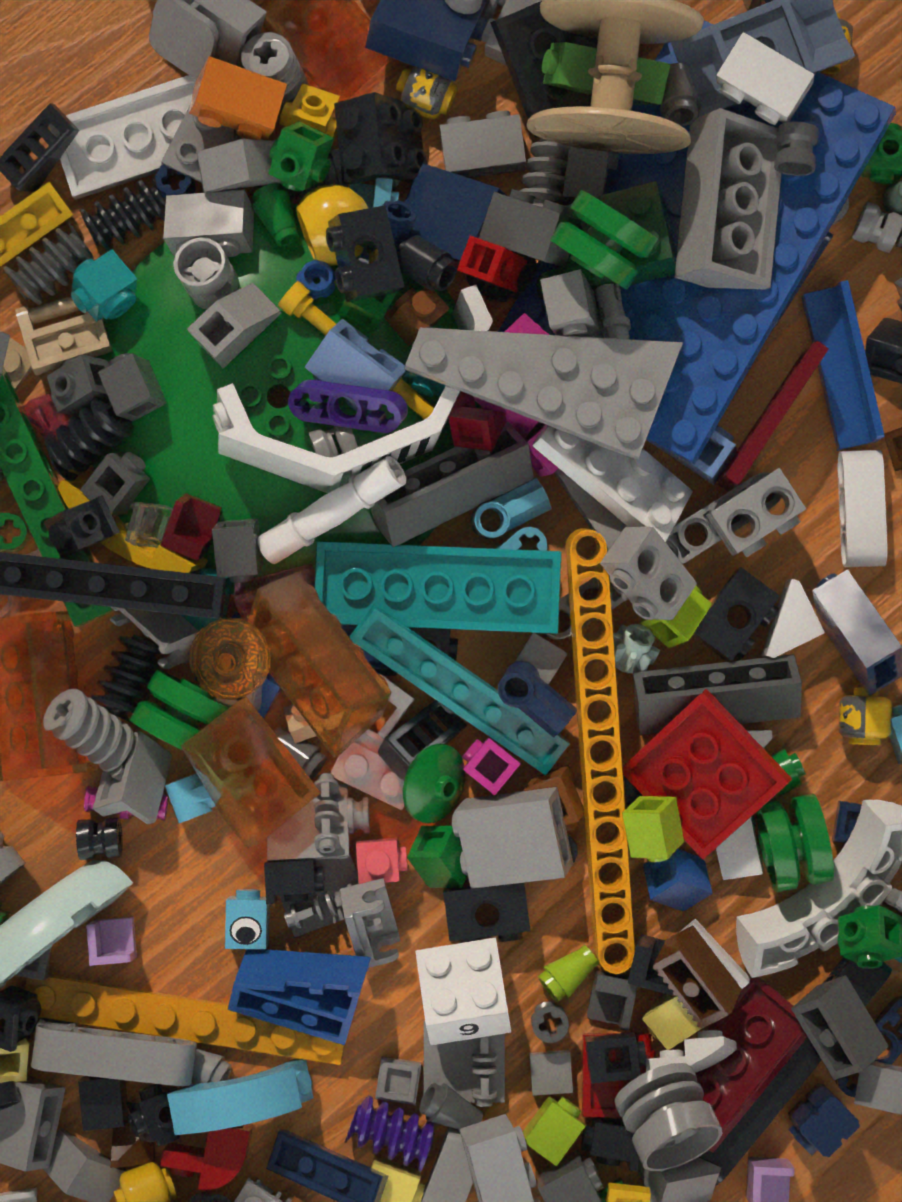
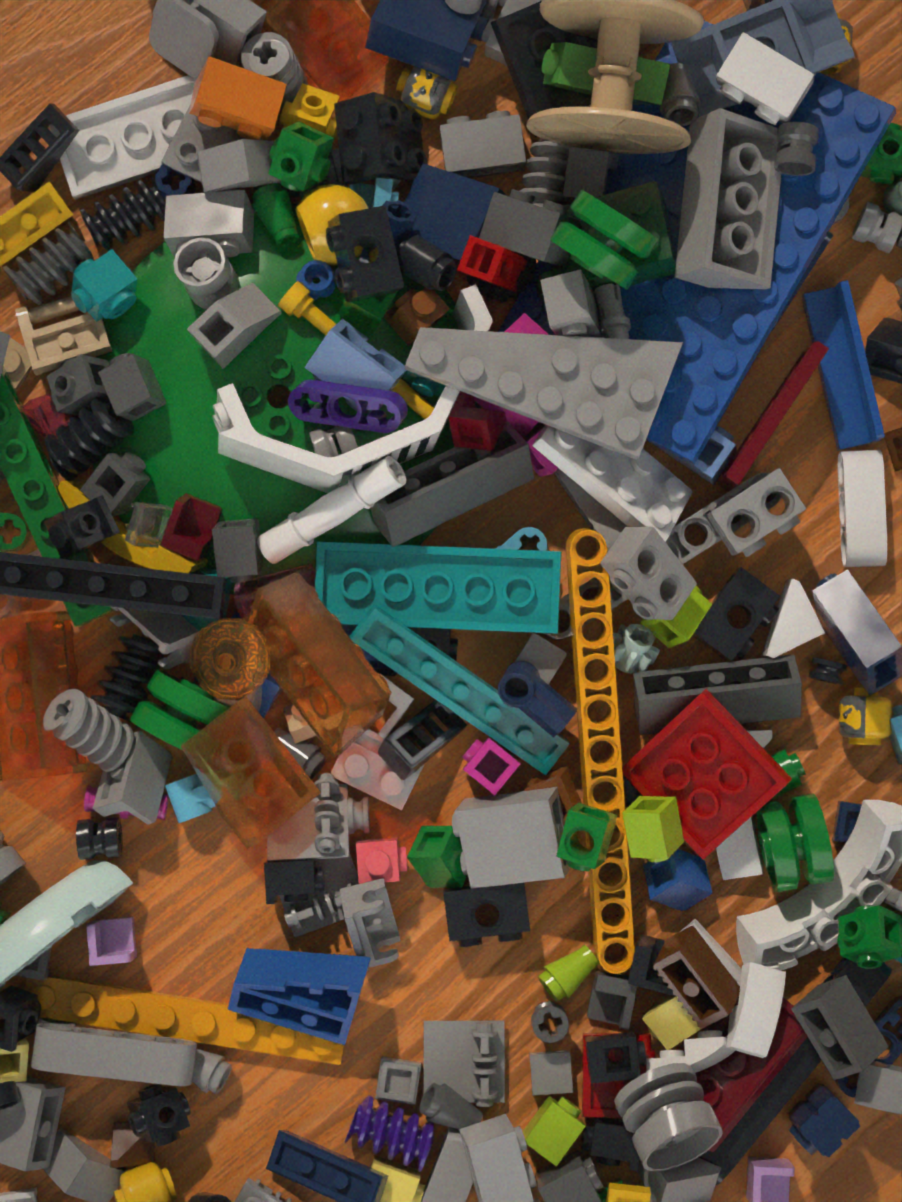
black brick [78,1076,129,1131] -> none
red brick [161,1123,253,1190] -> none
medium azure arch [167,1059,314,1135] -> none
medium azure brick [225,889,270,949] -> none
green dish [403,744,465,823] -> none
white brick [415,937,511,1046] -> none
medium azure piece [470,478,552,539] -> none
none -> green brick [556,803,617,871]
none -> white slope [726,962,786,1058]
none -> black bush [808,658,848,685]

